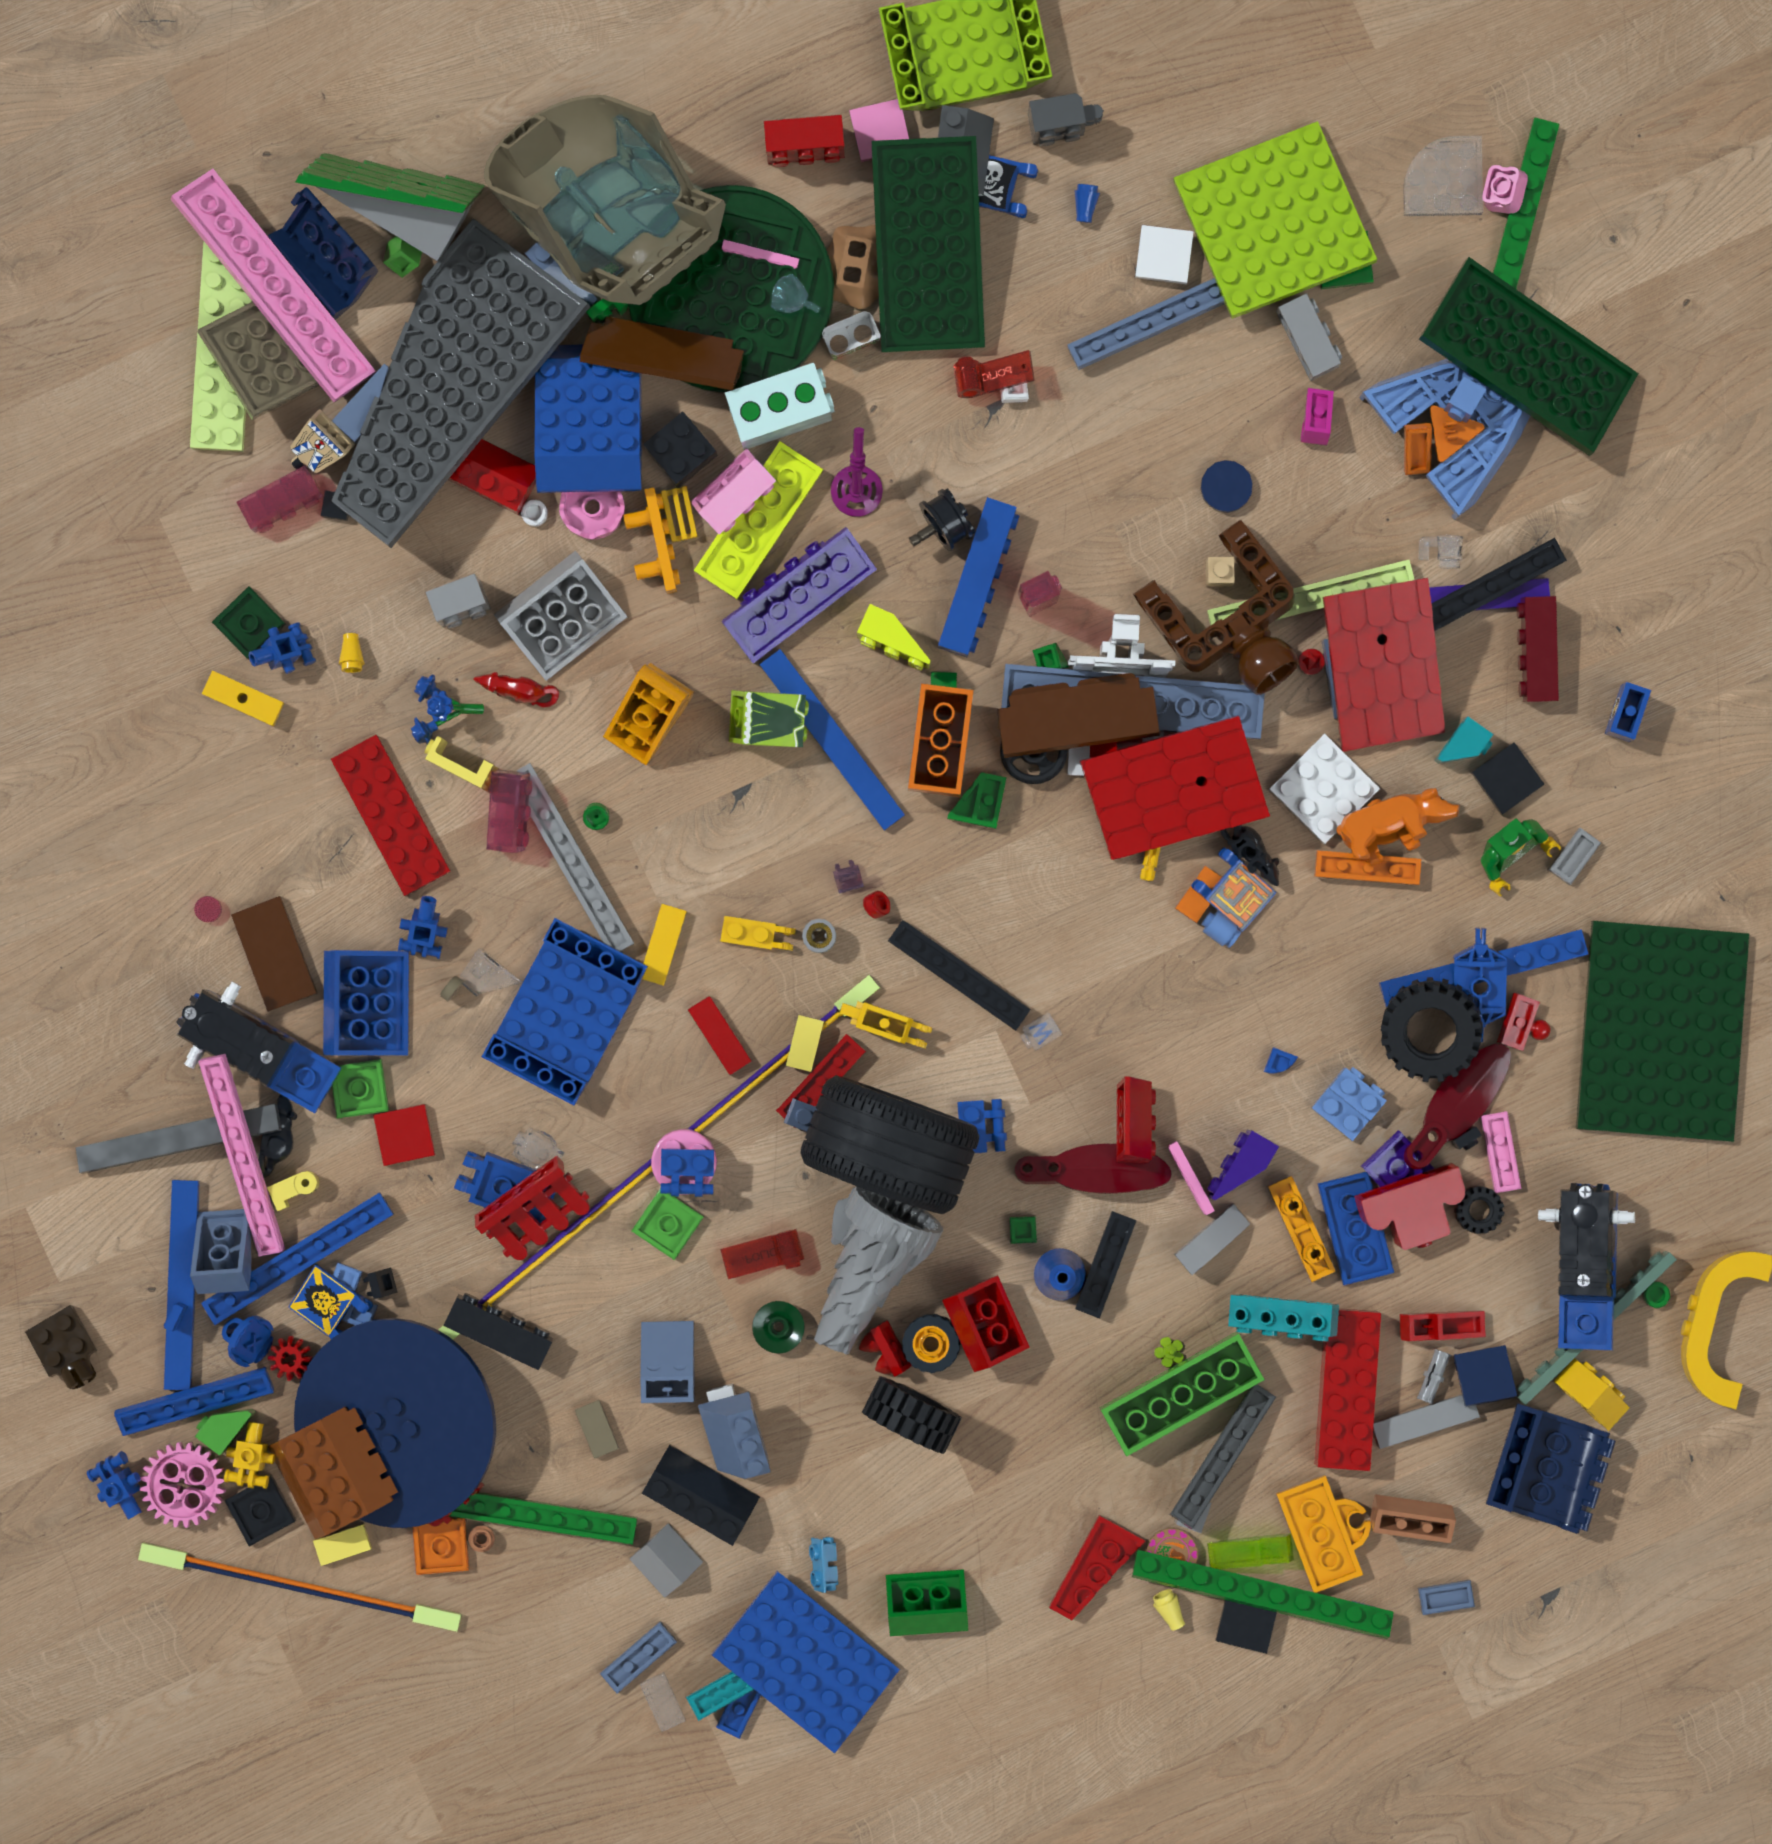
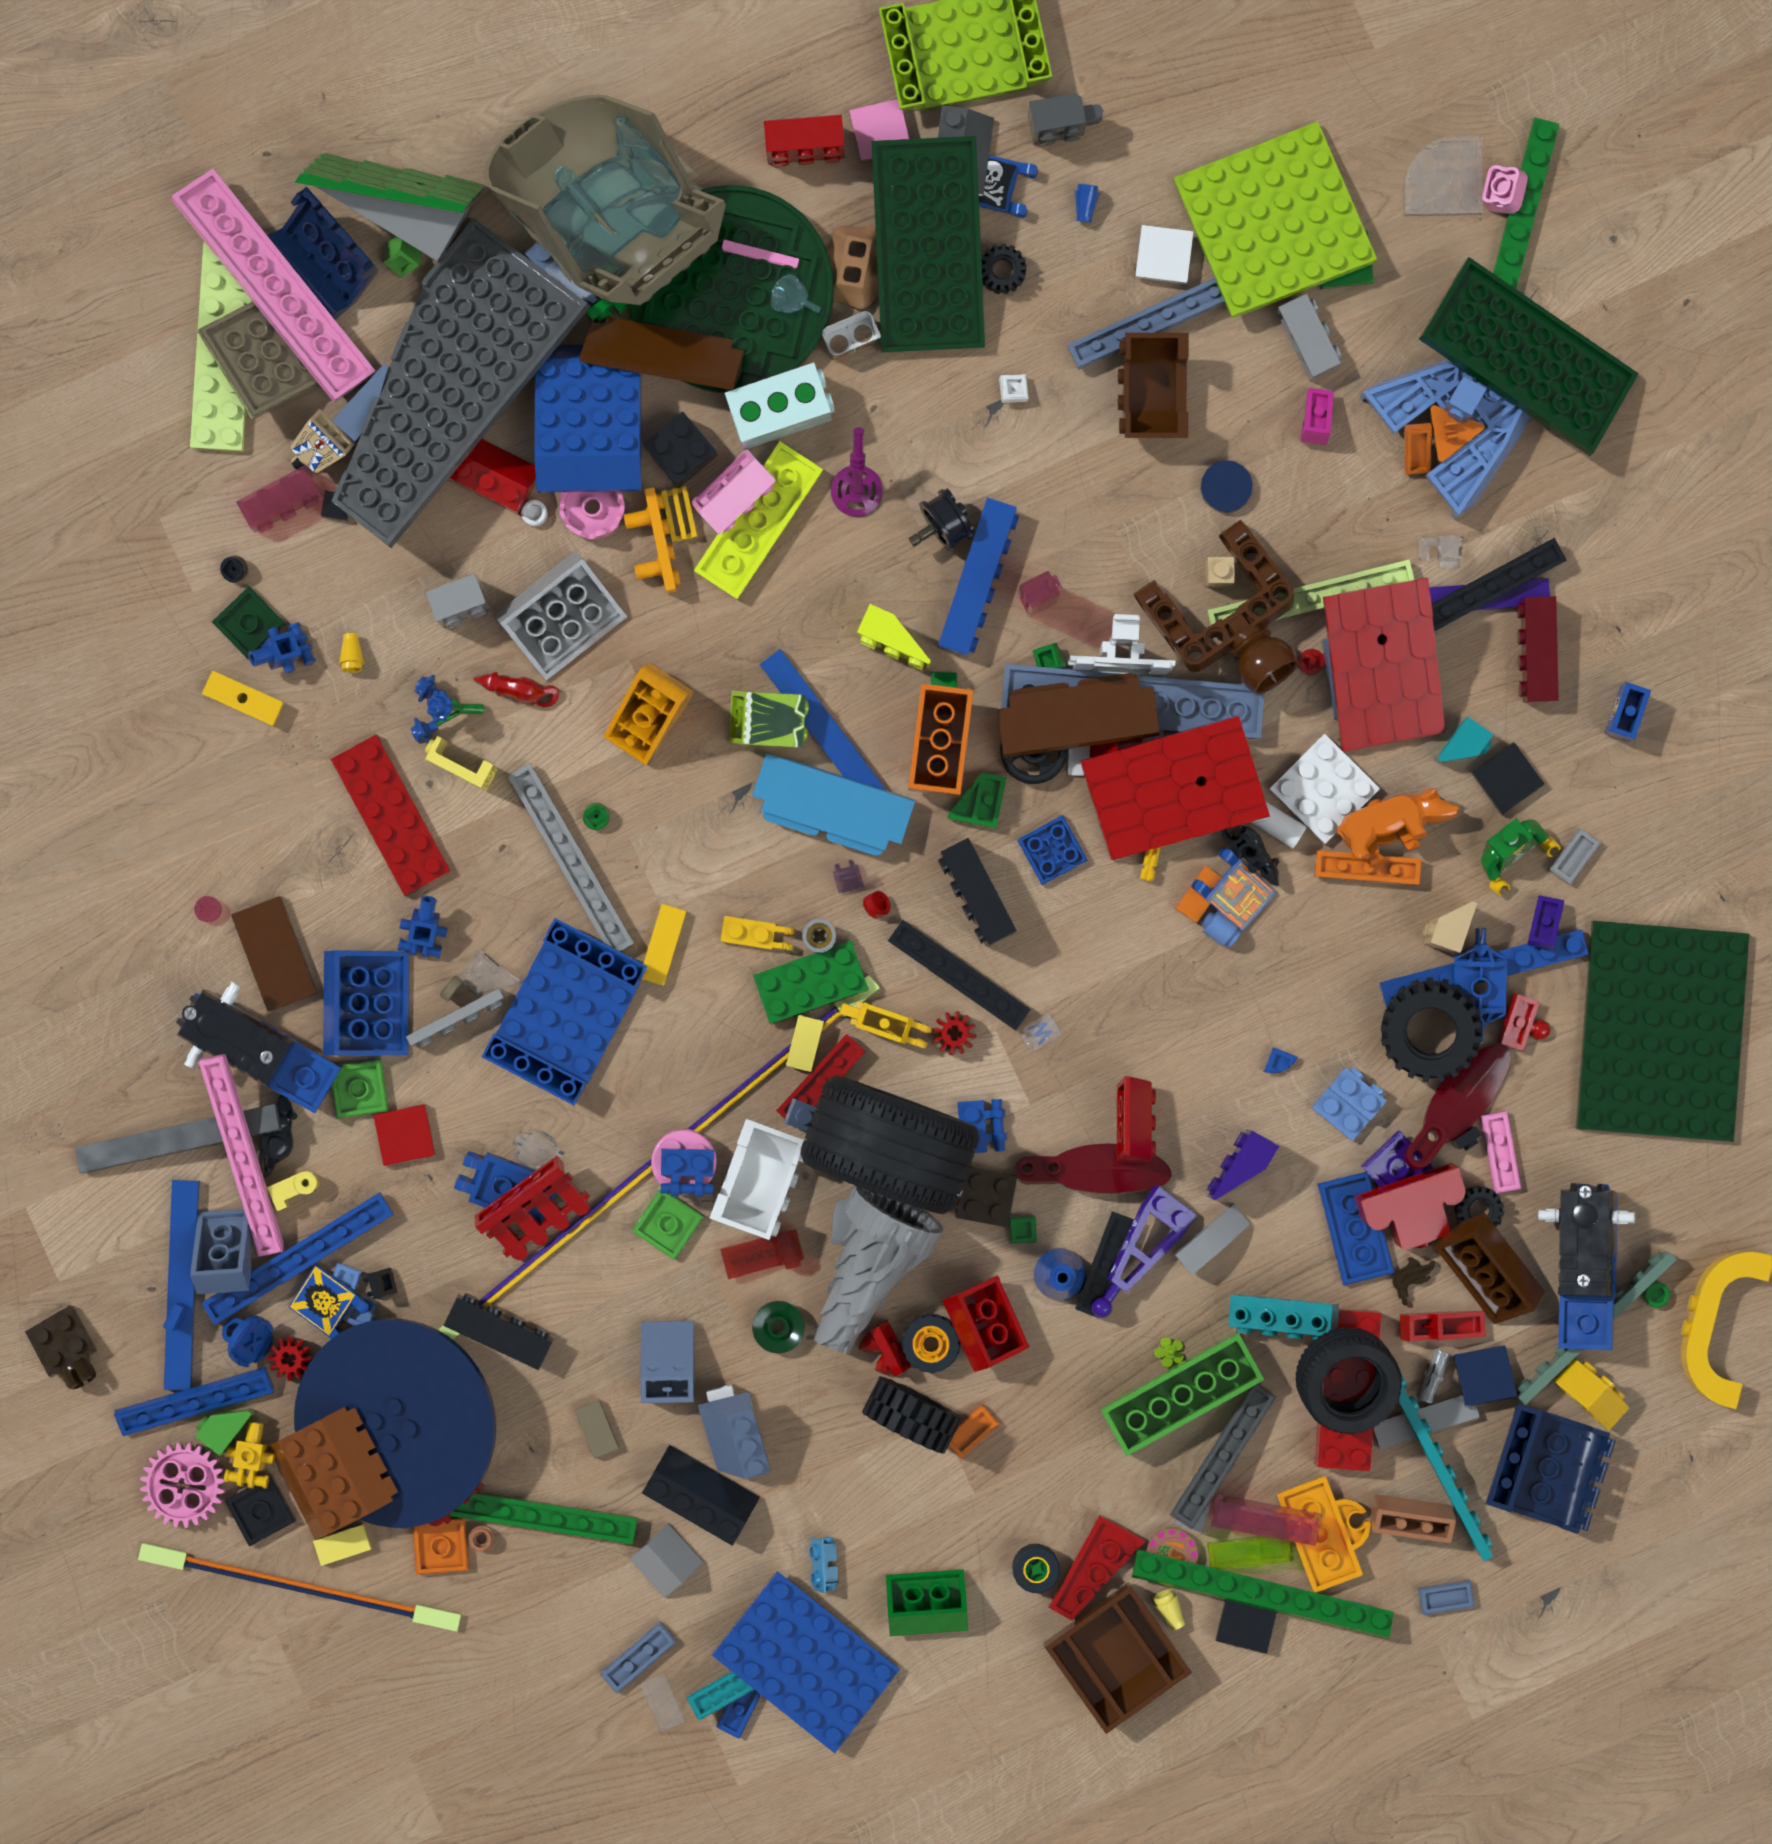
blue piece [87,1451,142,1520] -> none
clear pink brick [486,769,533,853] -> none
red tile [688,996,752,1075] -> none
plate [721,527,877,663] -> none
clear red door [953,350,1035,398] -> none
bright pink tile [1167,1141,1215,1215] -> none
light orange plate [1267,1176,1335,1282] -> none
none -> black tile [220,555,248,583]
none -> light grey plate [406,988,506,1048]
none -> white cylinder [710,1119,804,1240]
none -> dark azure slope [752,752,916,856]
none -> green plate [753,941,869,1025]
none -> red gear [932,1011,977,1055]
none -> black brick [938,837,1017,947]
none -> orange tile [949,1404,999,1459]
none -> dark brown plate [955,1167,1017,1228]
none -> black tyre [981,244,1026,294]
none -> black wheel [1012,1543,1060,1593]
none -> blue tile [1017,815,1088,885]
none -> reddish brown slope [1044,1582,1192,1734]
none -> plate [1092,1185,1197,1318]
none -> reddish brown cylinder [1118,333,1189,438]
none -> clear pink brick [1211,1495,1322,1546]
none -> white brick [1250,802,1306,849]
none -> black tyre [1295,1327,1402,1434]
none -> dark brown piece [1392,1257,1435,1306]
none -> teal plate [1398,1372,1493,1561]
none -> tan slope [1422,901,1477,954]
none -> reddish brown slope [1434,1213,1545,1324]
none -> dark purple plate [1528,895,1565,950]

